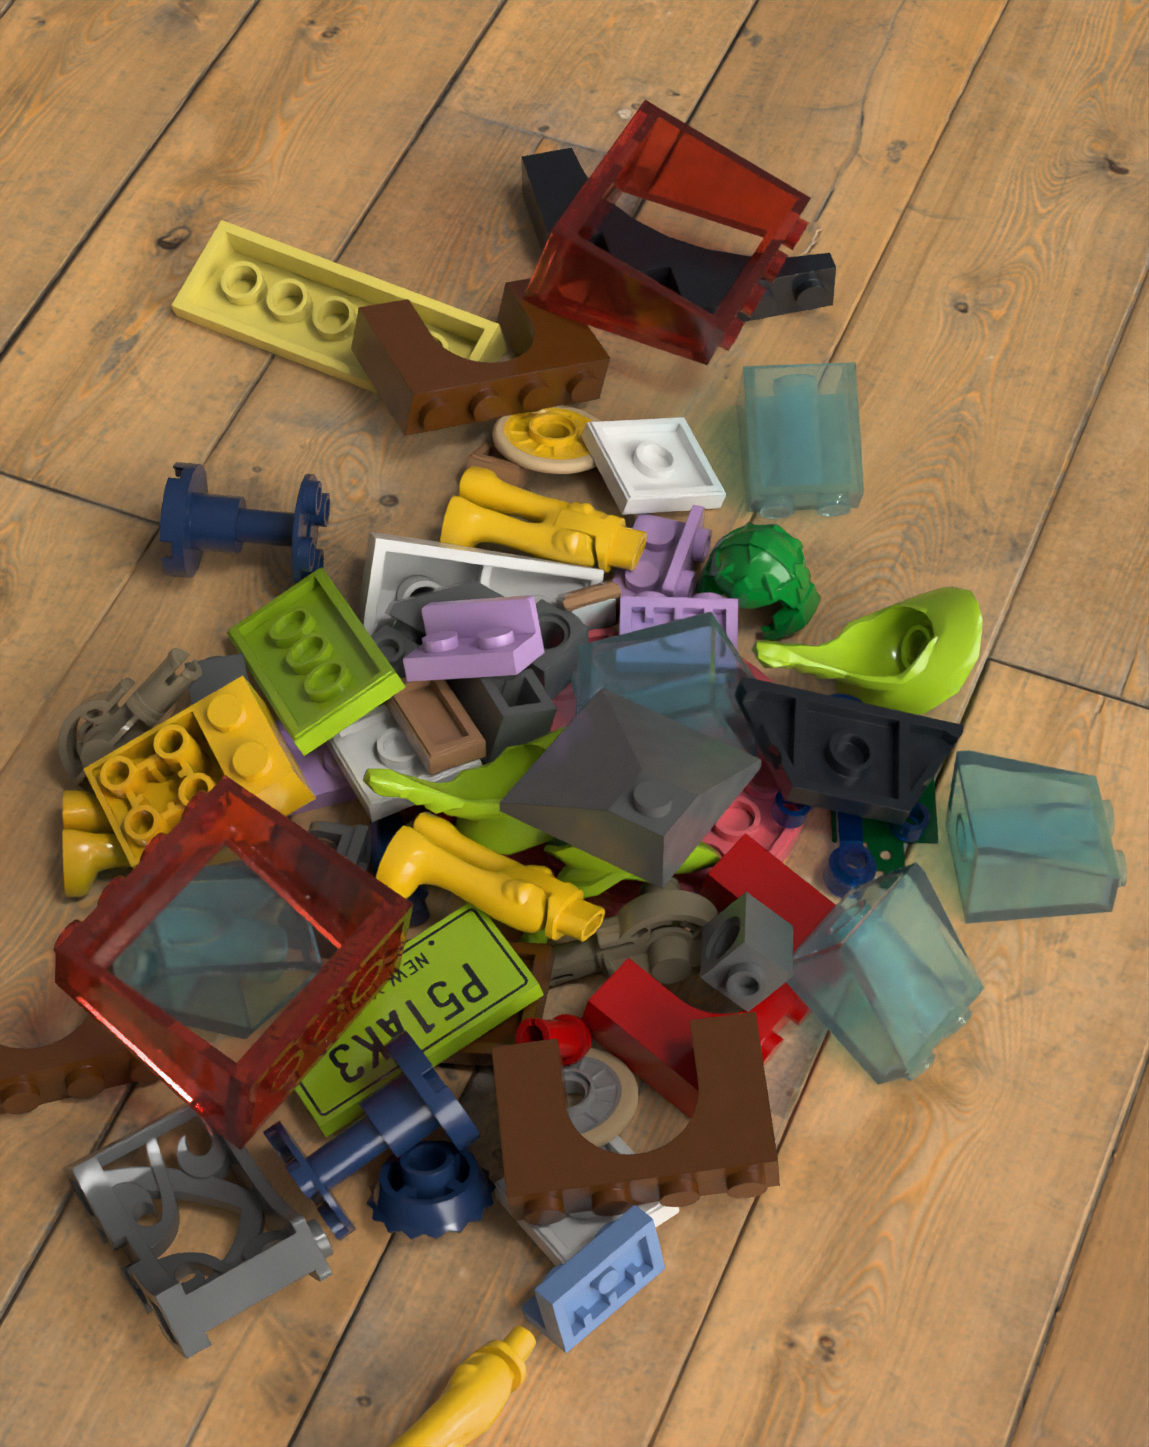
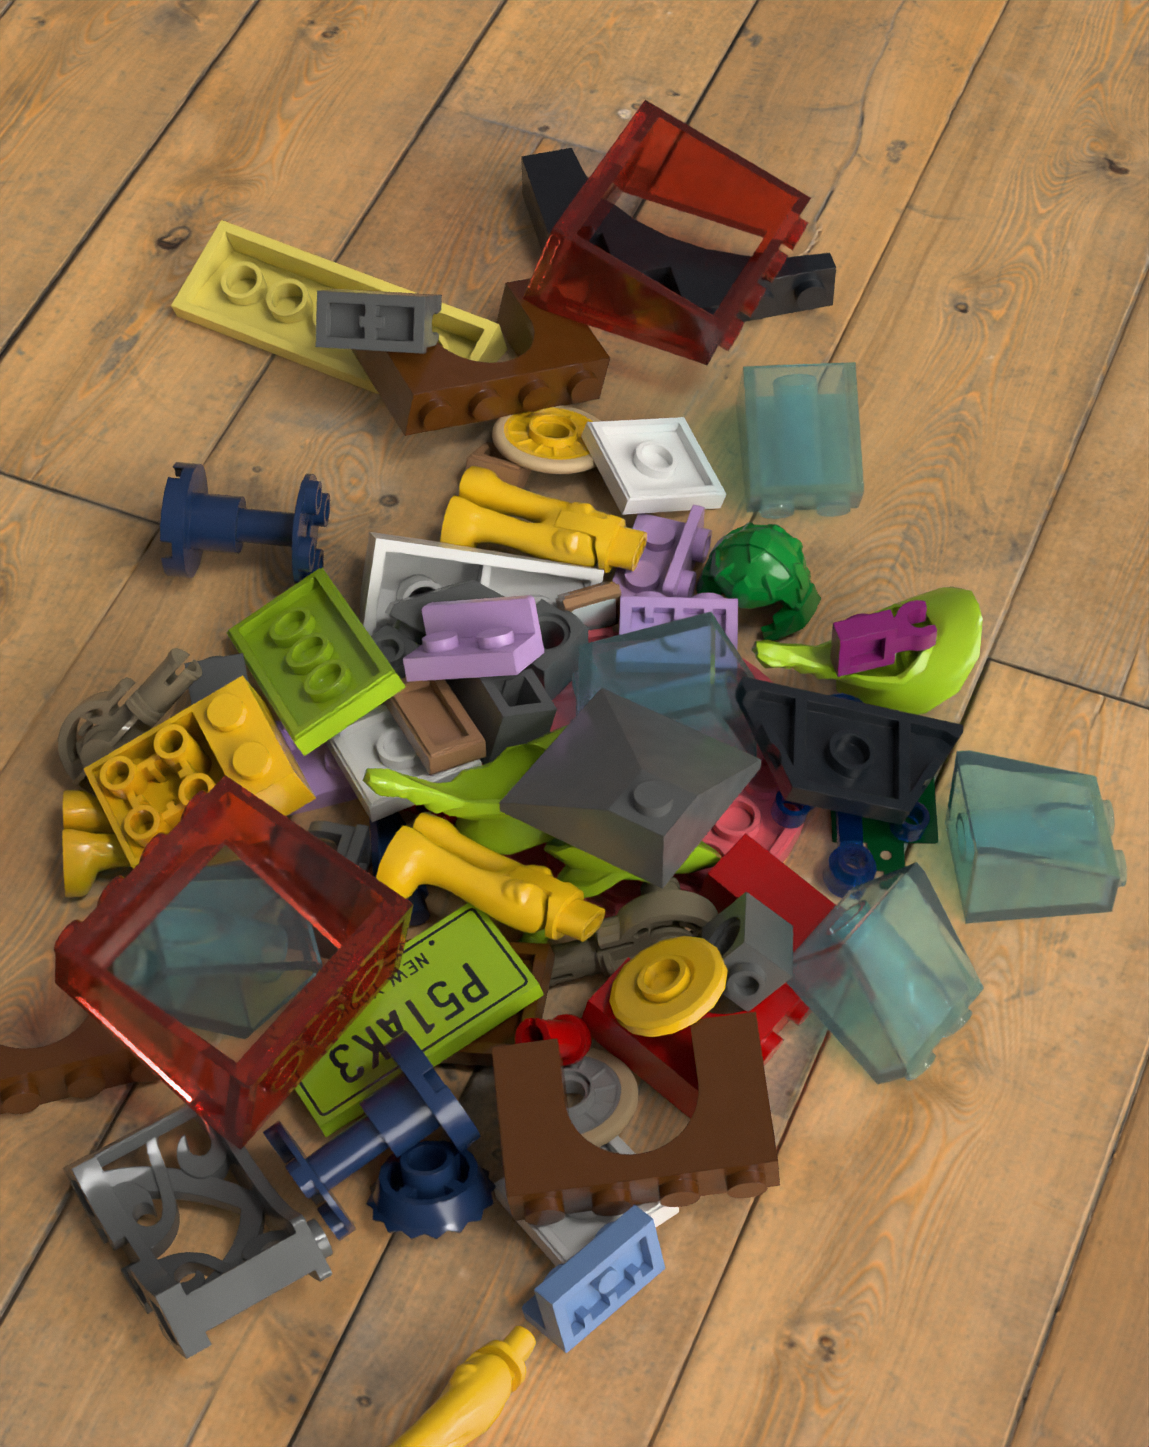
none -> dark grey hinge [315,289,442,354]
none -> yellow wheel [609,936,728,1037]
none -> magenta plate [830,600,937,677]

